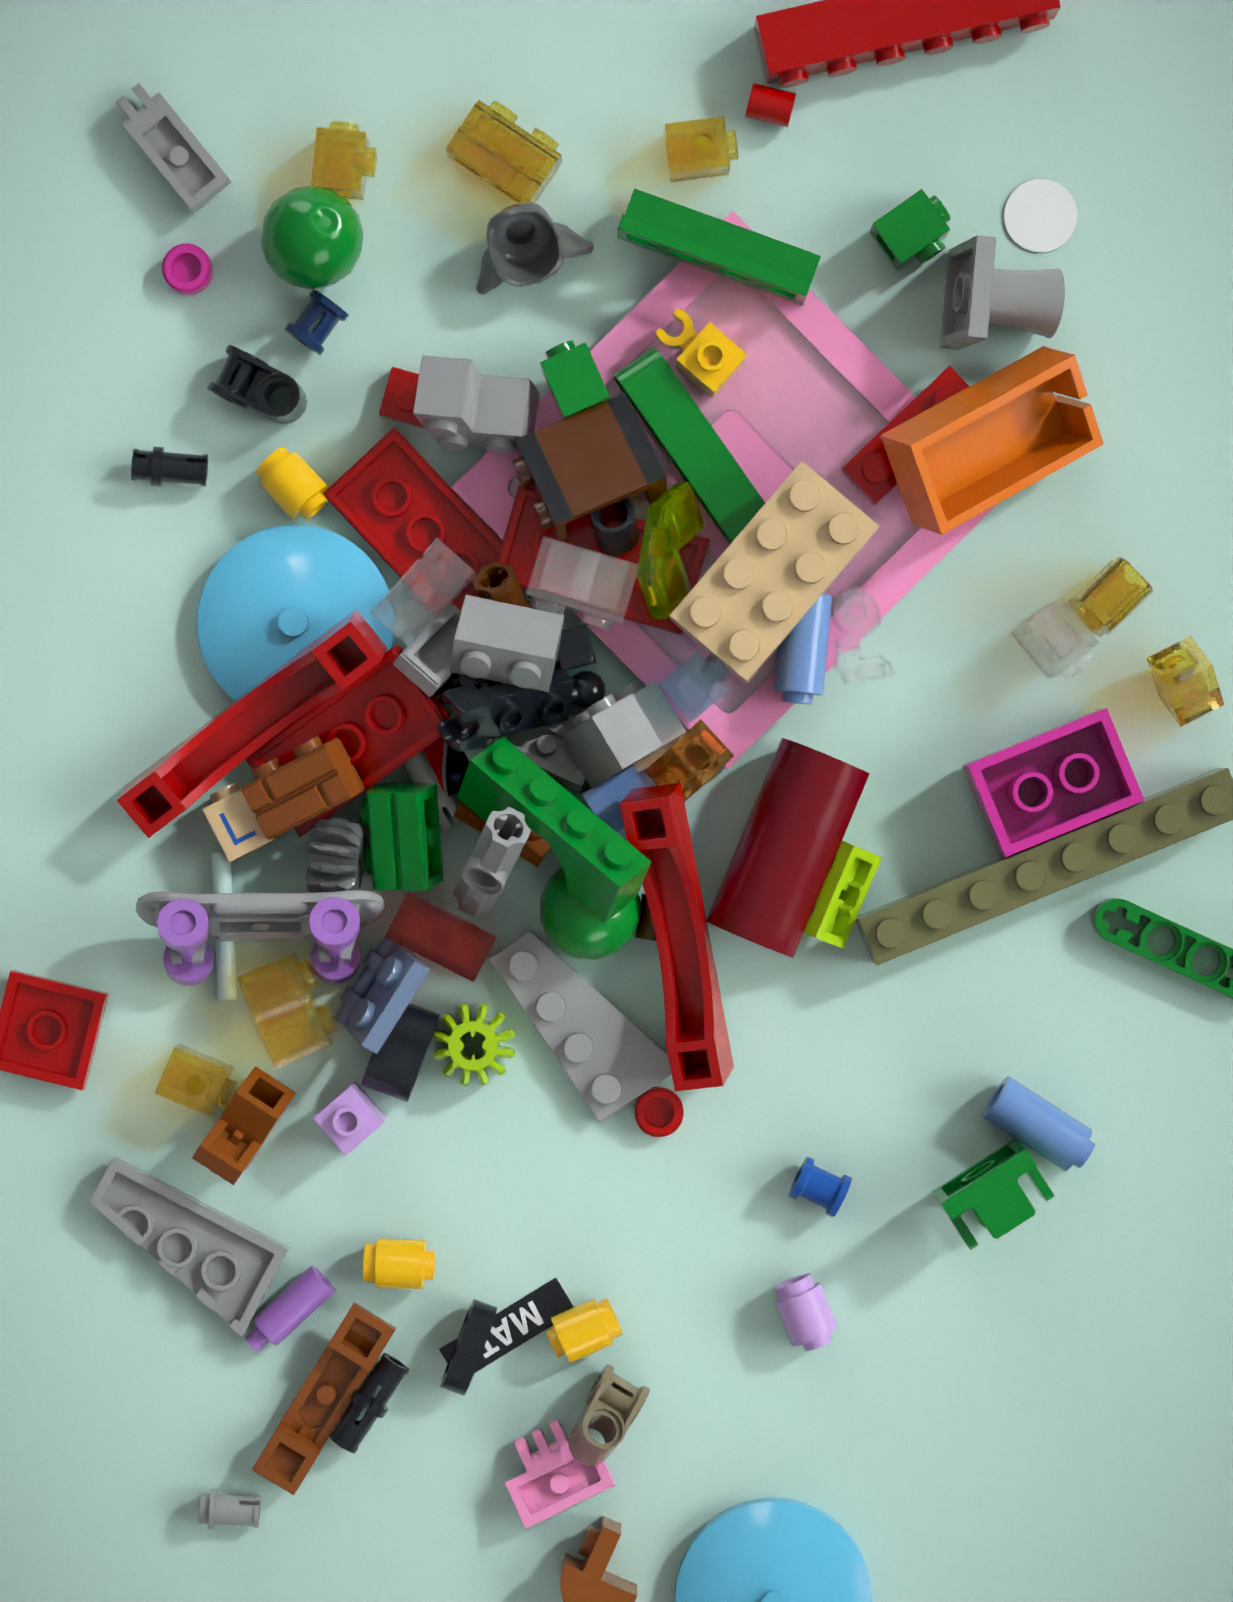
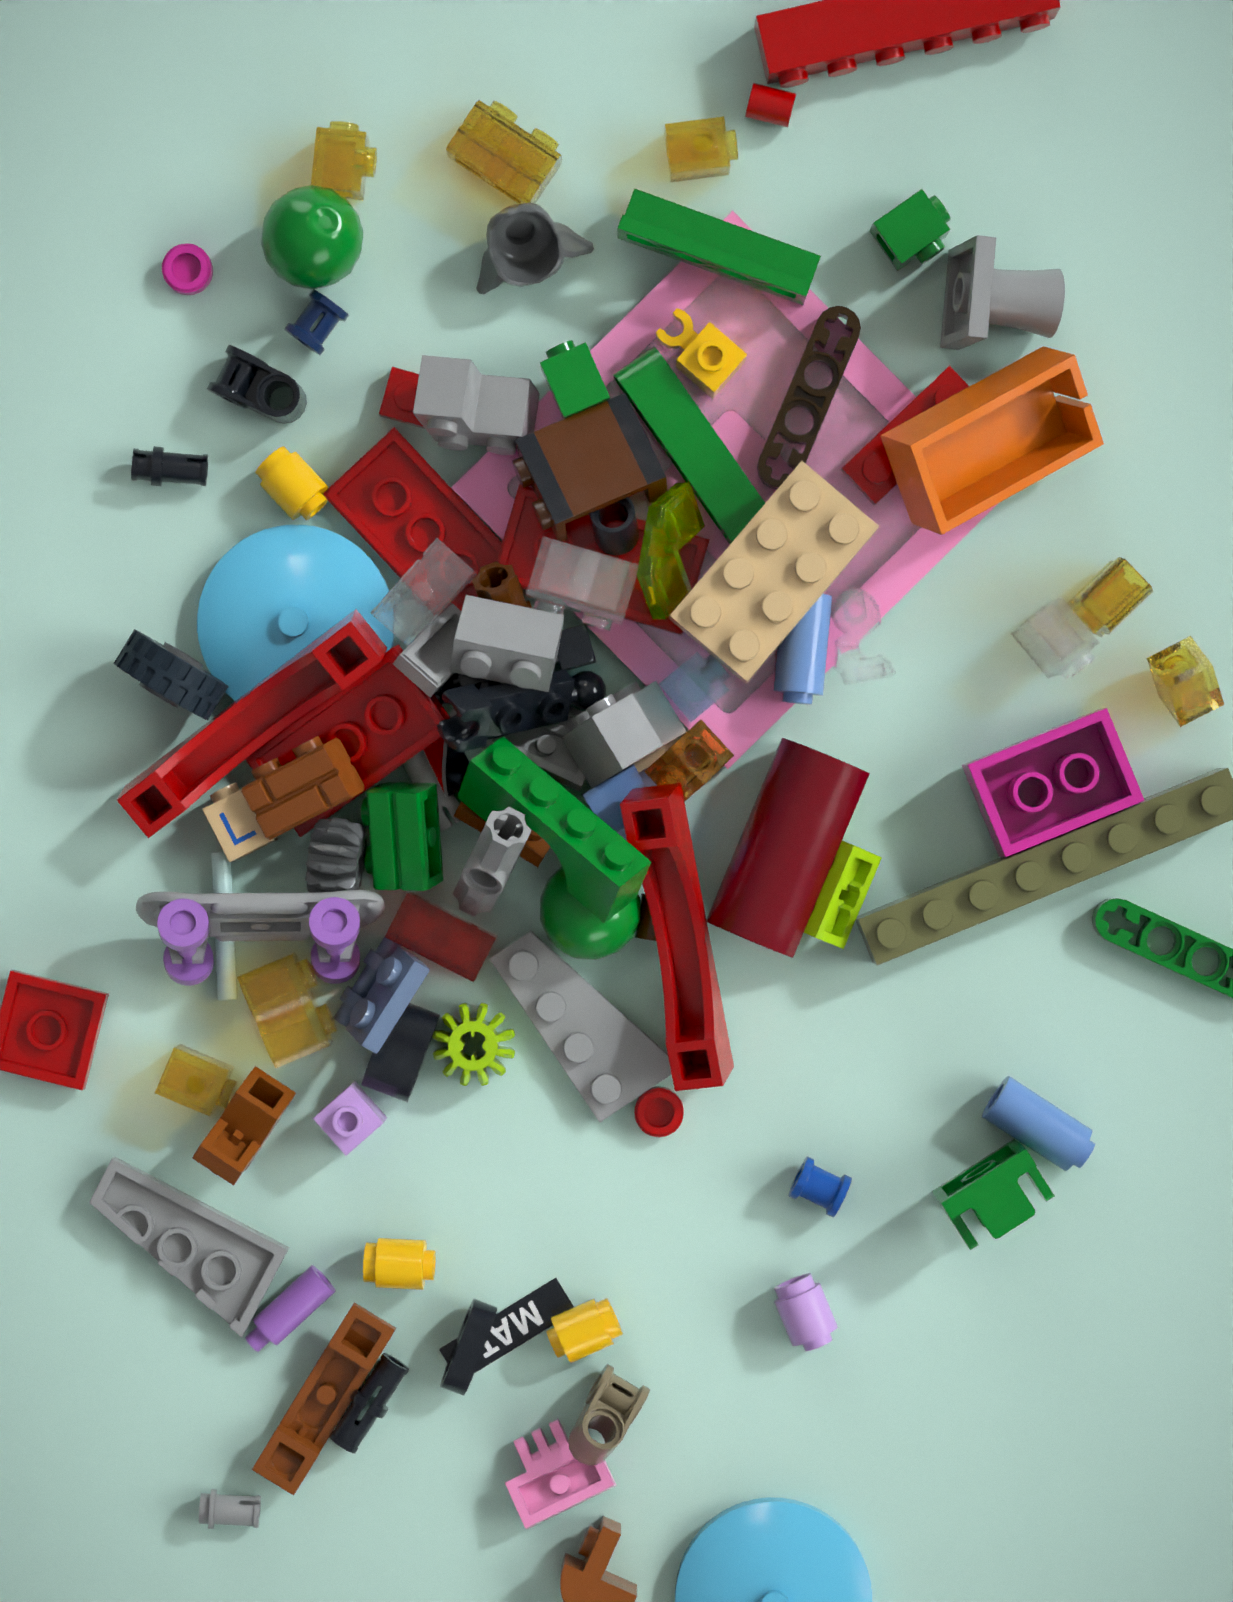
light grey hinge [116,83,231,213] -> none
white sticker [1004,179,1077,252] -> none
none -> black wheel [113,629,229,720]
none -> dark brown beam [757,306,861,490]

